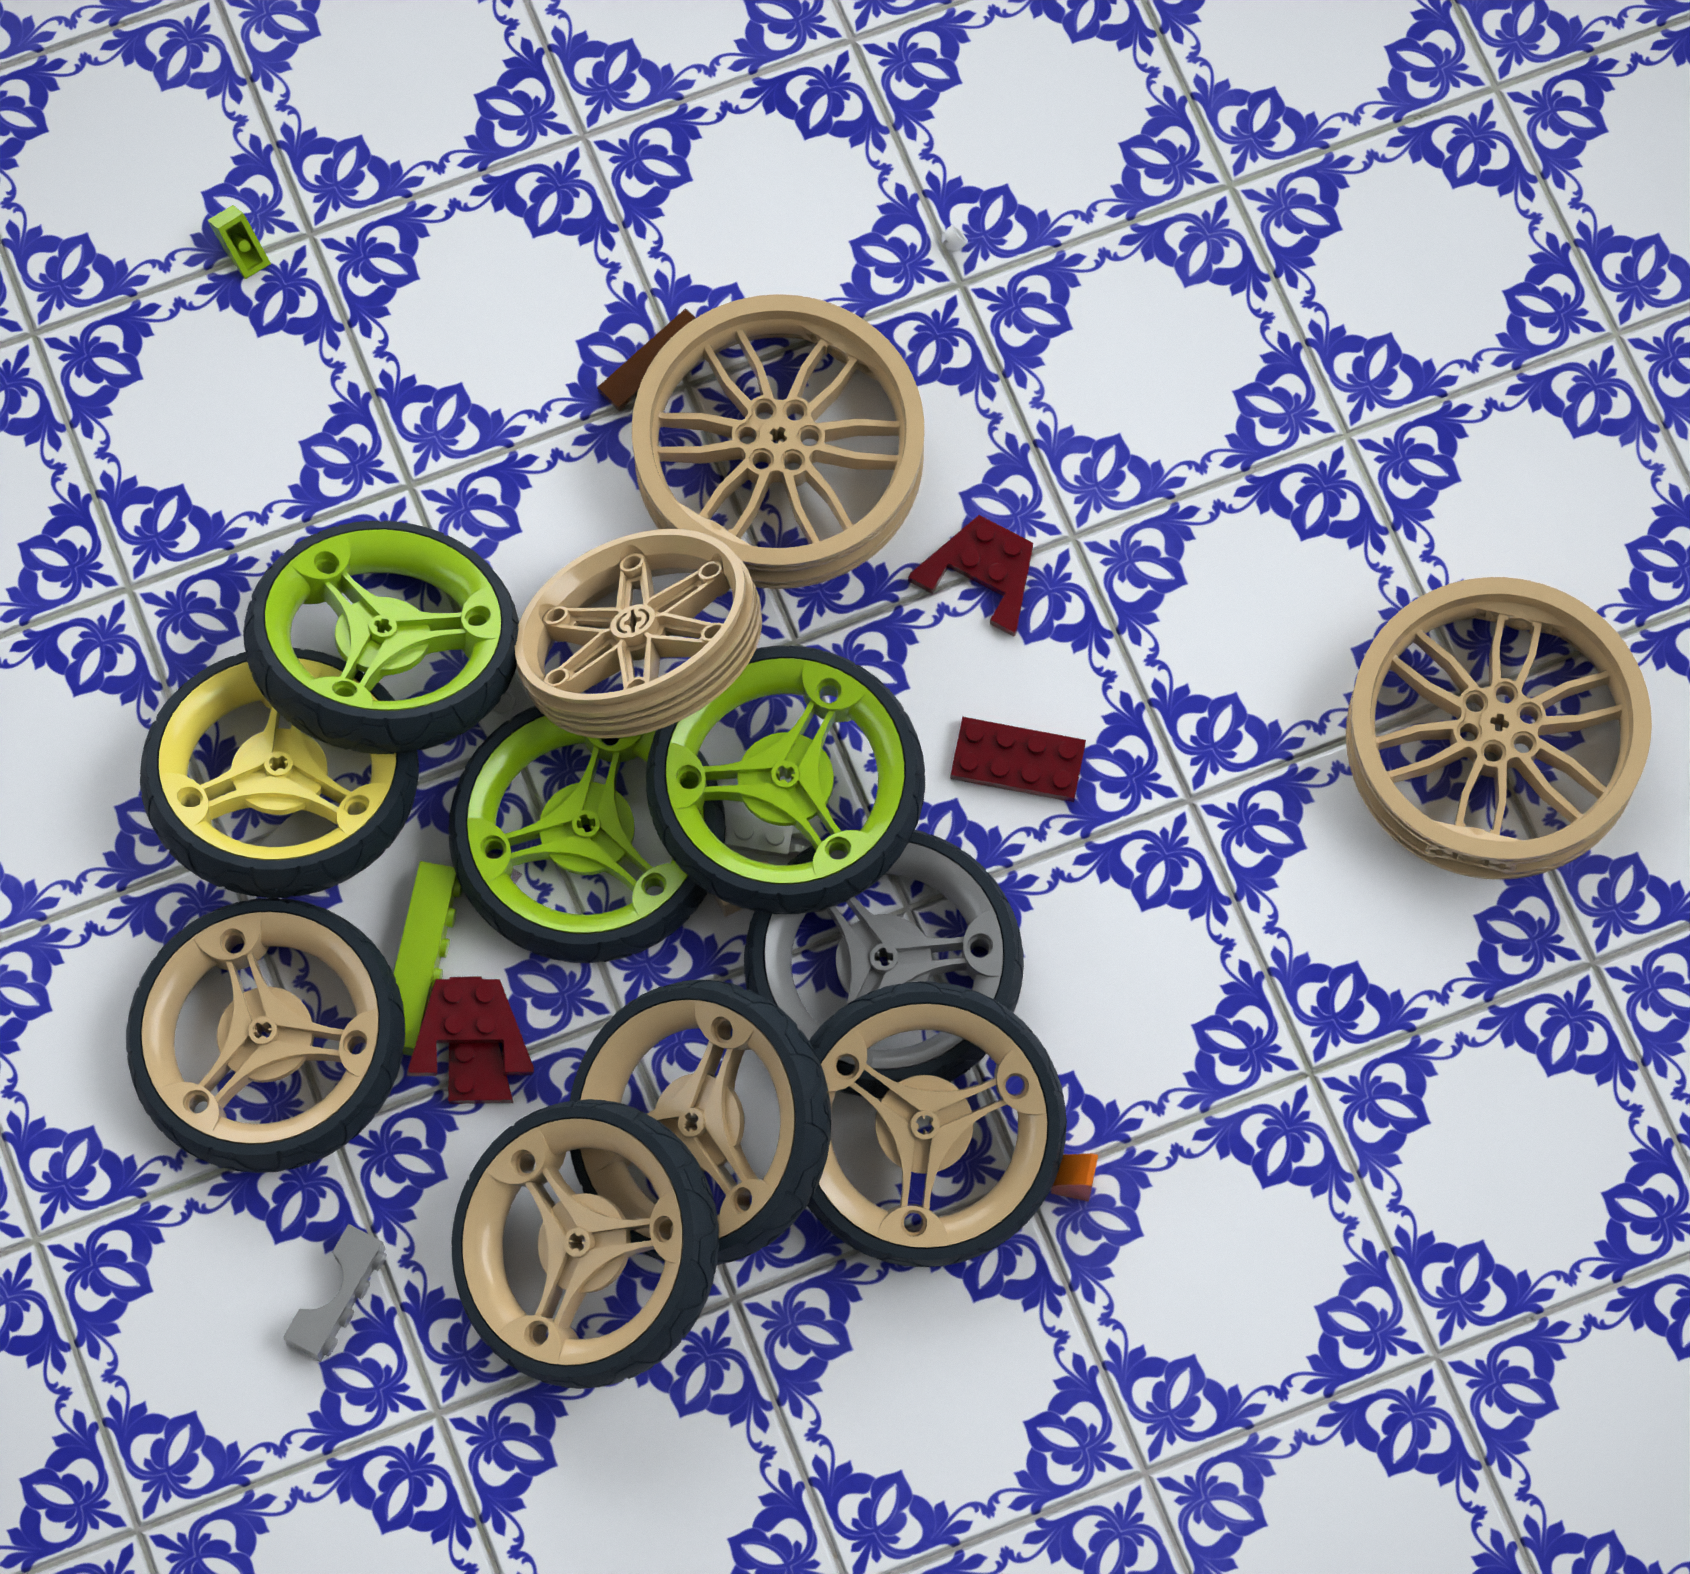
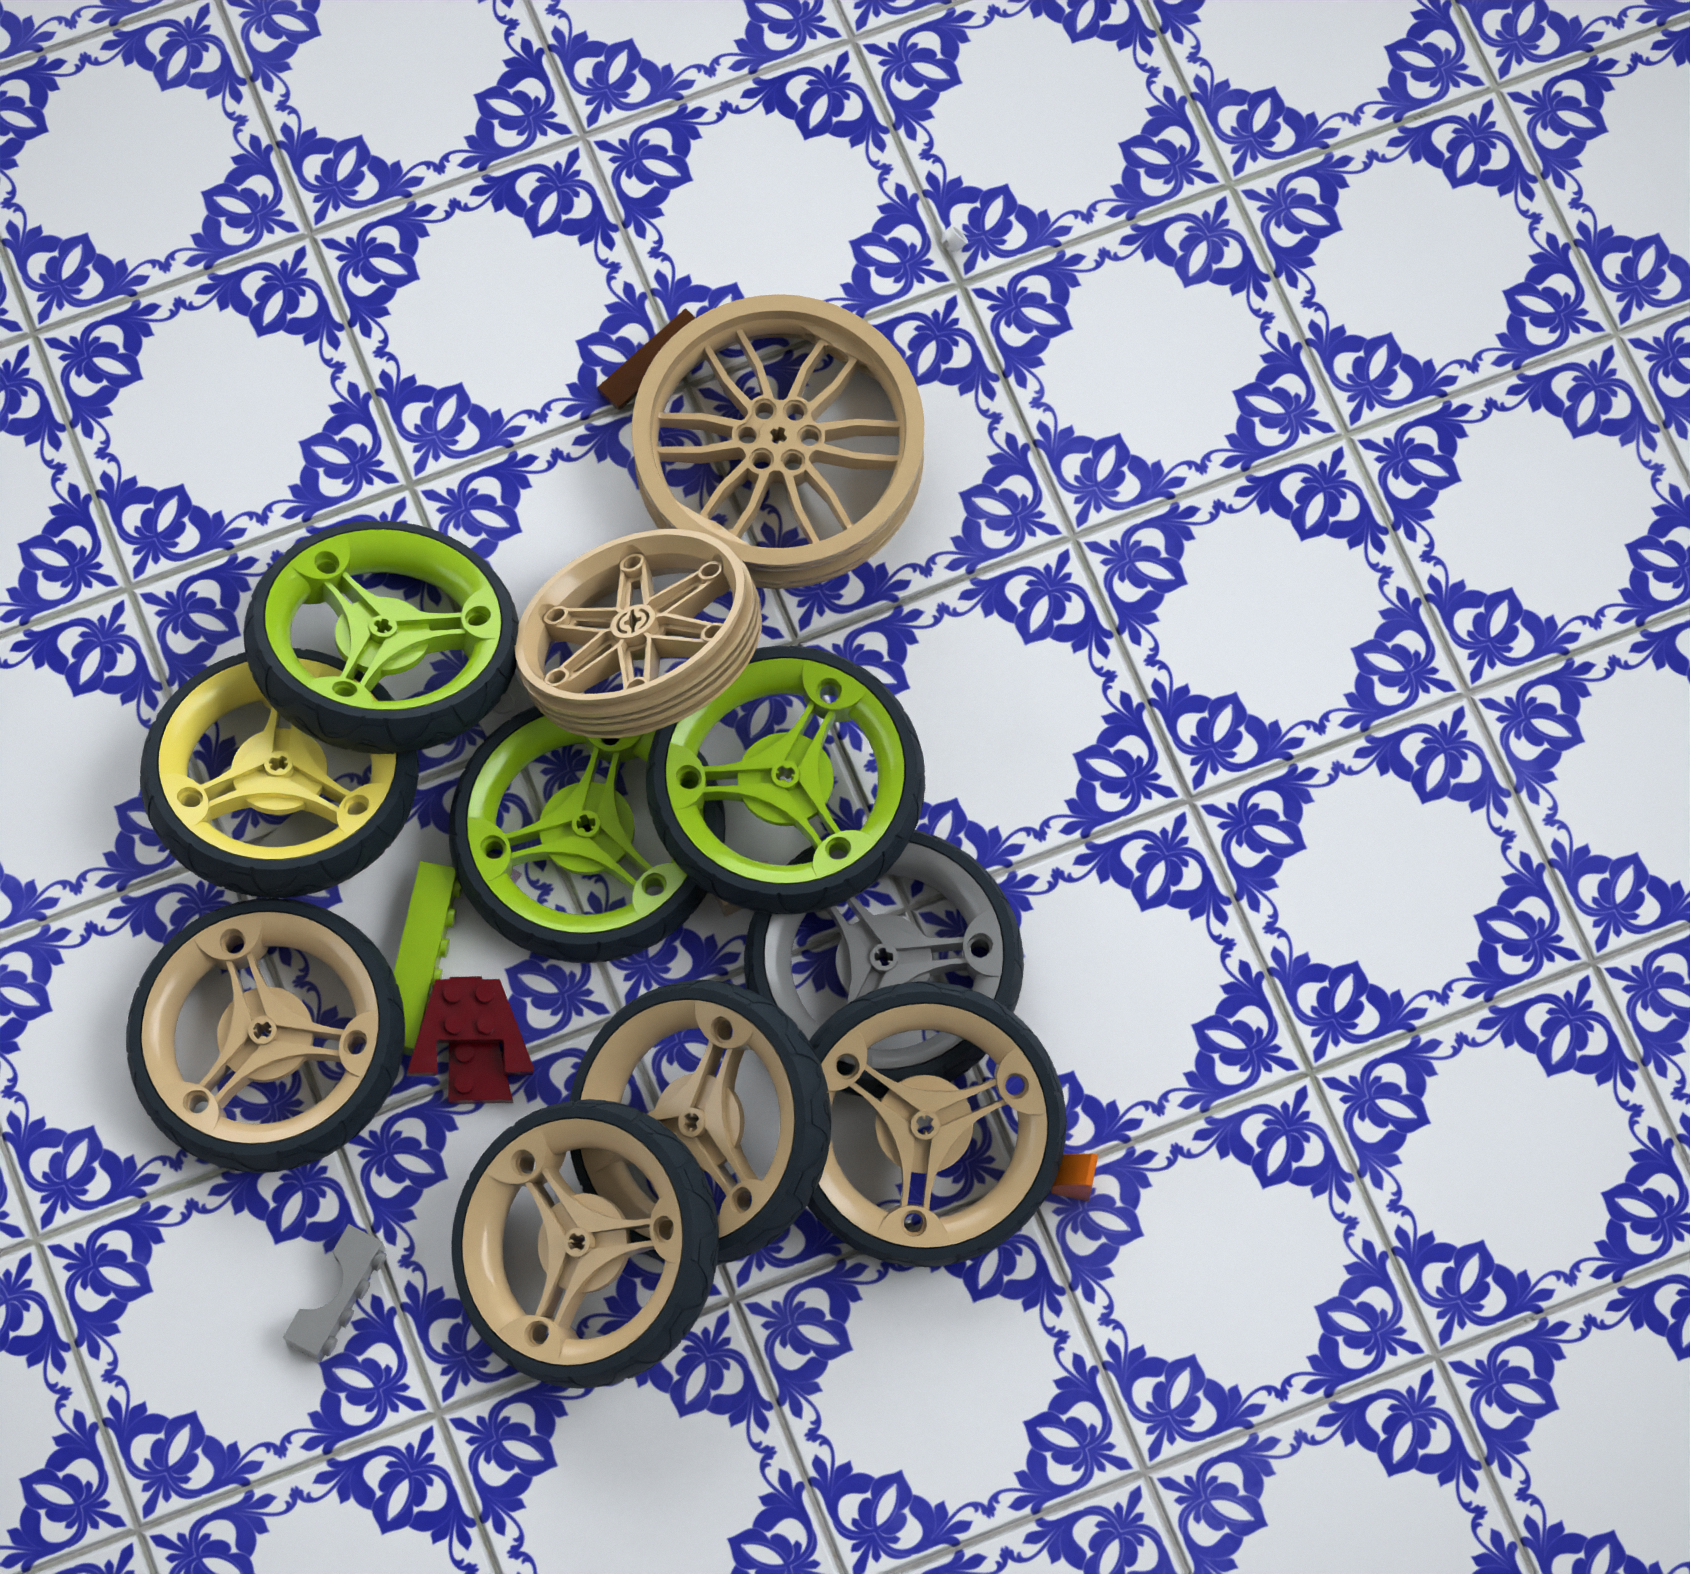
lime slope [208,205,271,279] -> none
white hinge [726,814,818,858] -> none
dark red wing [908,515,1033,637] -> none
dark red plate [950,716,1086,802] -> none
tan wheel [1346,577,1652,880] -> none

